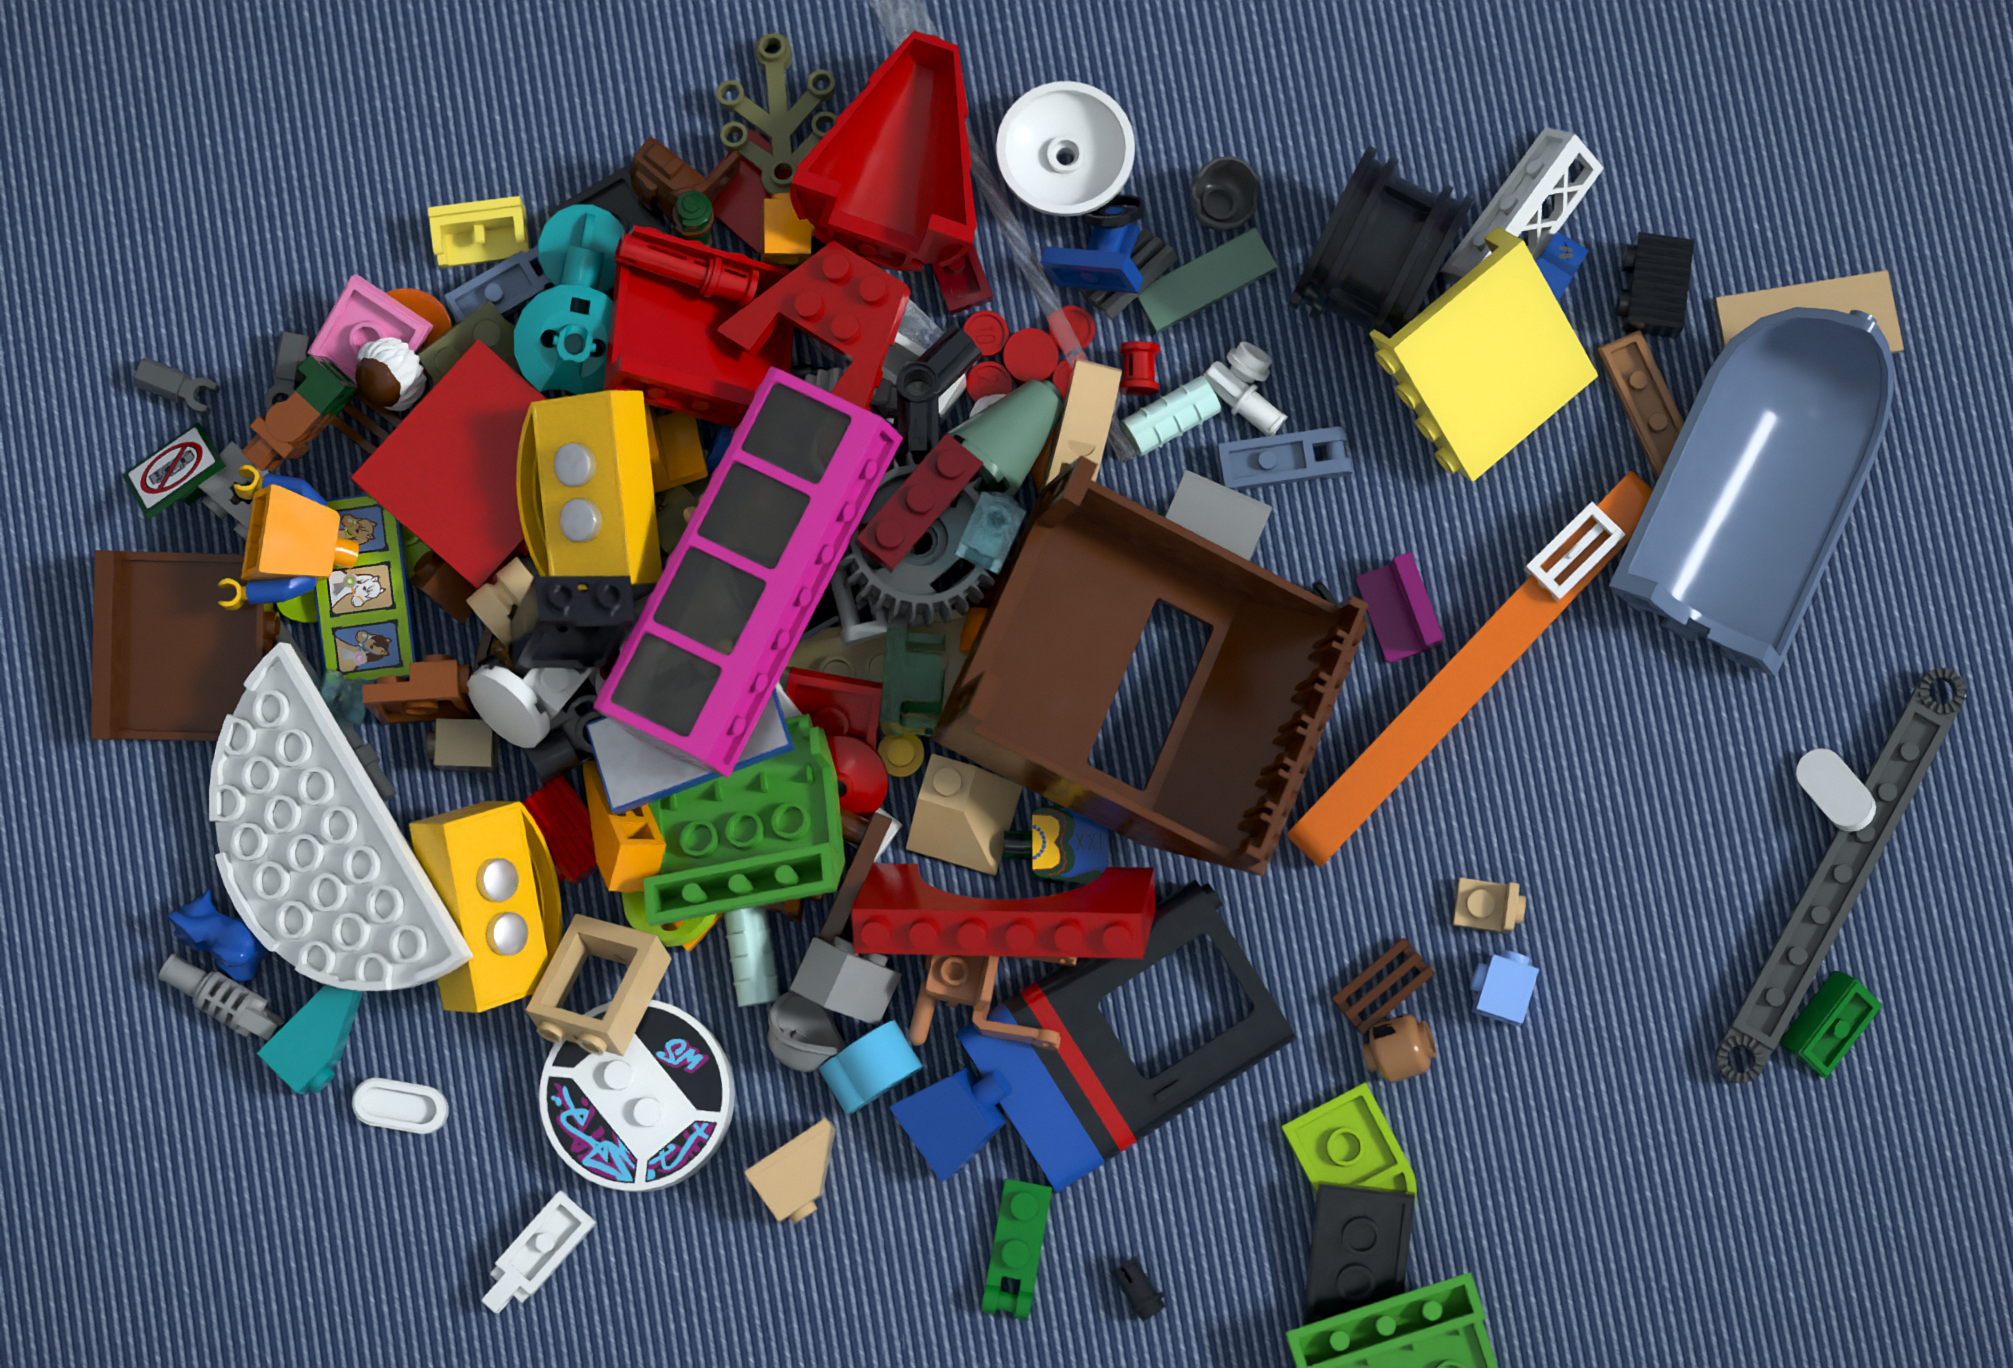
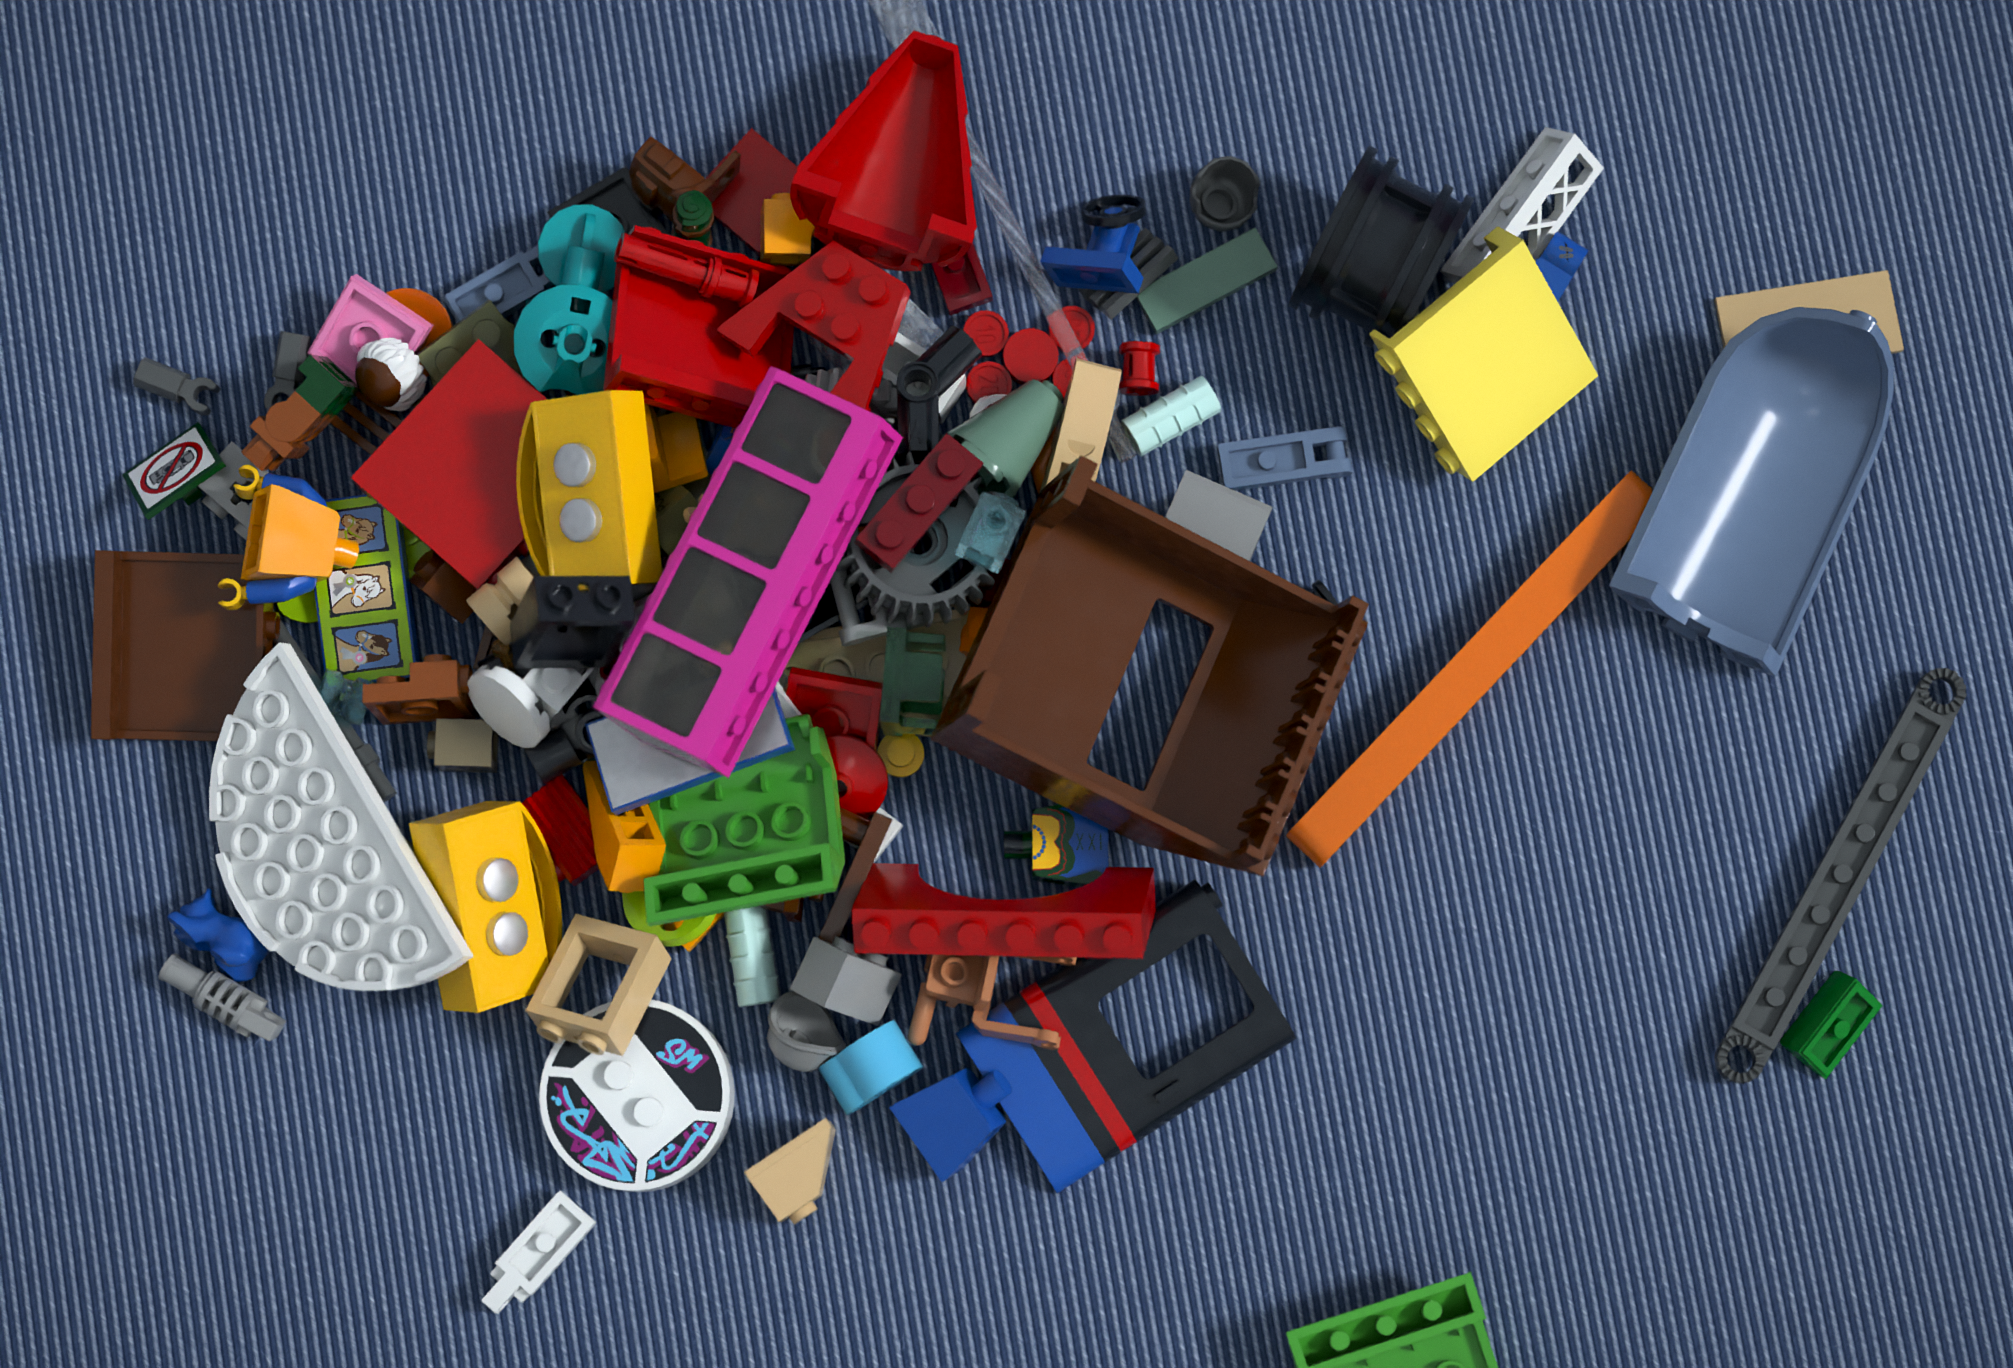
teal slope [257,984,364,1096] -> none
white tile [352,1078,449,1134] -> none
light yellow hinge [428,196,530,269] -> none
olive plant [716,33,837,196] -> none
tan slope [906,753,1023,877] -> none
green plate [981,1178,1052,1321] -> none
white dish [996,81,1135,217] -> none
black pin [1110,1257,1166,1322] -> none
white axle [1203,361,1287,437] -> none
white plate [1227,342,1272,383] -> none
lime tile [1281,1082,1417,1205] -> none
black tile [1302,1181,1415,1326] -> none
reddish brown tile [1331,937,1435,1035] -> none
magenta panel [1355,552,1444,664] -> none
medium nougat head [1362,1014,1437,1083] -> none
tan bracket [1452,878,1526,934] -> none
light blue brick [1470,950,1539,1027] -> none
white tile [1524,502,1626,602] -> none
medium nougat tile [1596,330,1684,481] -> none
black brick [1616,232,1694,339] -> none
white tile [1796,749,1876,832] -> none

